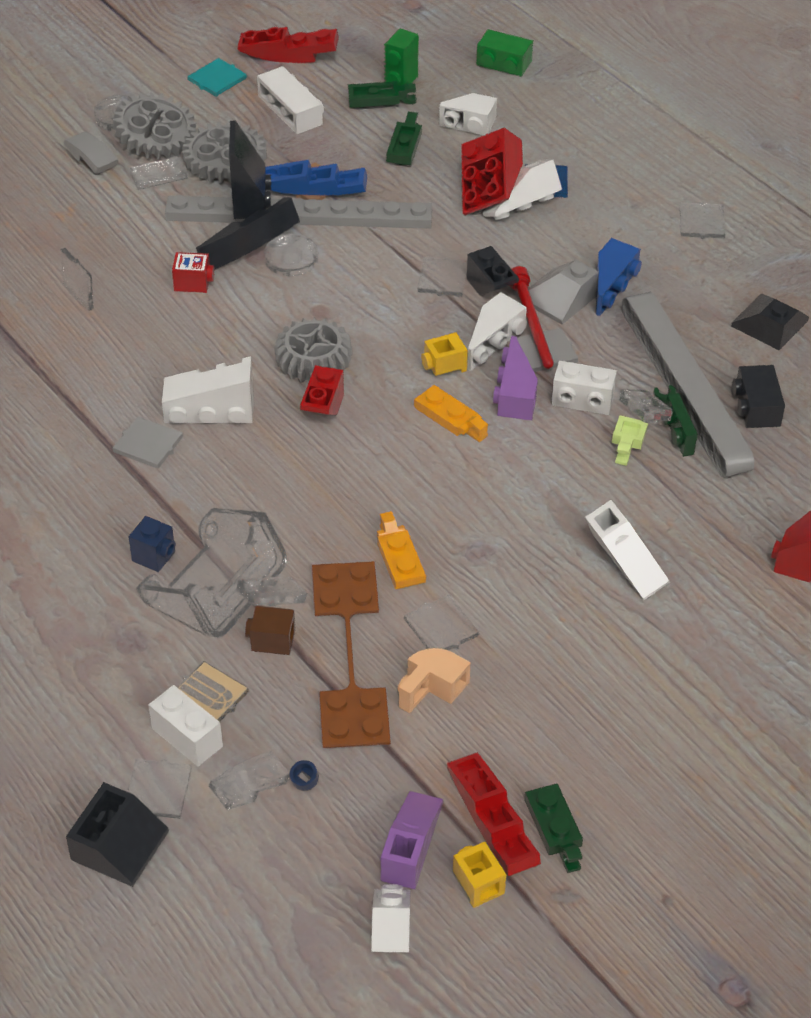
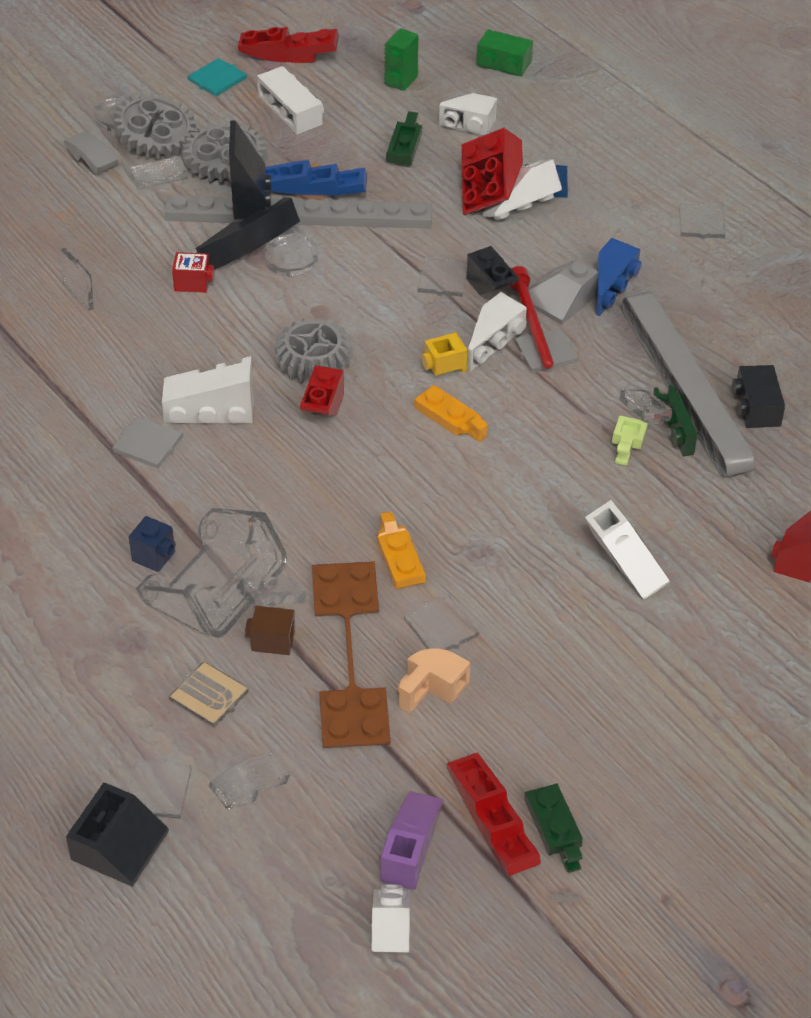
white brick [148,685,223,767] -> none
dark blue hinge [290,760,319,791] -> none
dark green plate [348,81,417,108] -> none
yellow brick [453,841,506,908] -> none
medium lavender slope [493,336,538,421] -> none
white brick [552,361,617,415] -> none
black slope [731,293,809,350] -> none

